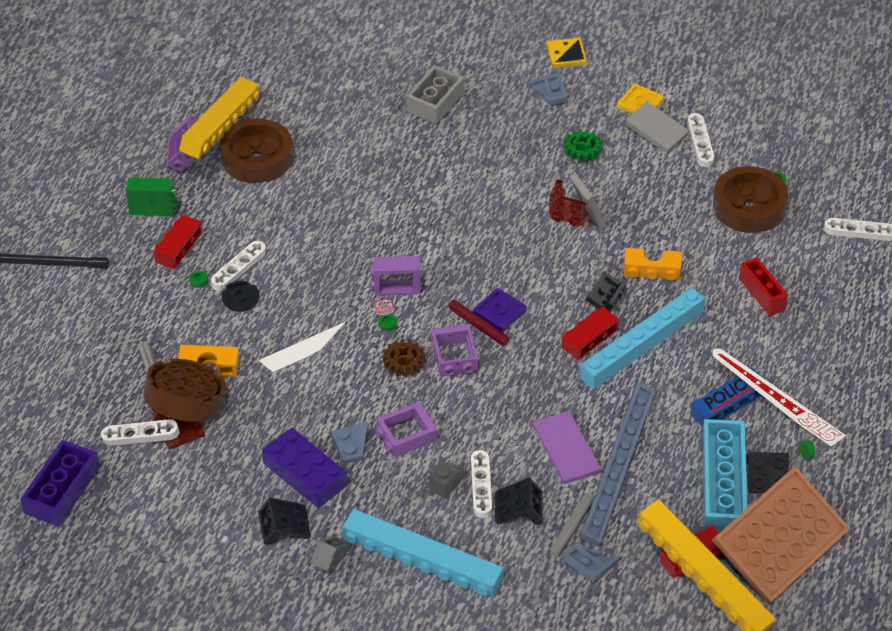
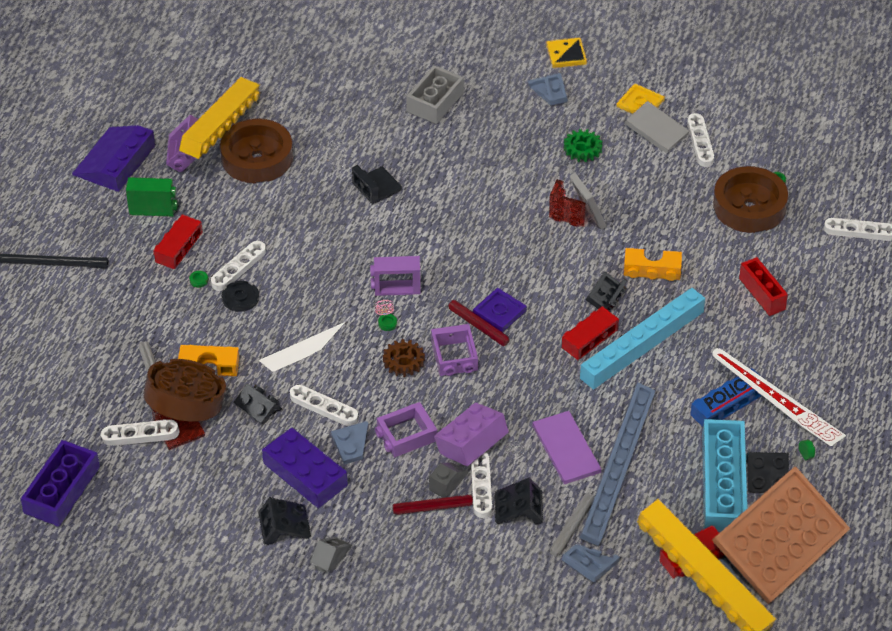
medium azure brick [342,509,504,597] -> none
none -> dark purple slope [72,125,156,192]
none -> black bracket [233,383,282,424]
none -> white beam [290,385,358,426]
none -> black bracket [352,165,402,204]
none -> dark red axle [392,495,473,515]
none -> medium lavender brick [434,402,509,466]

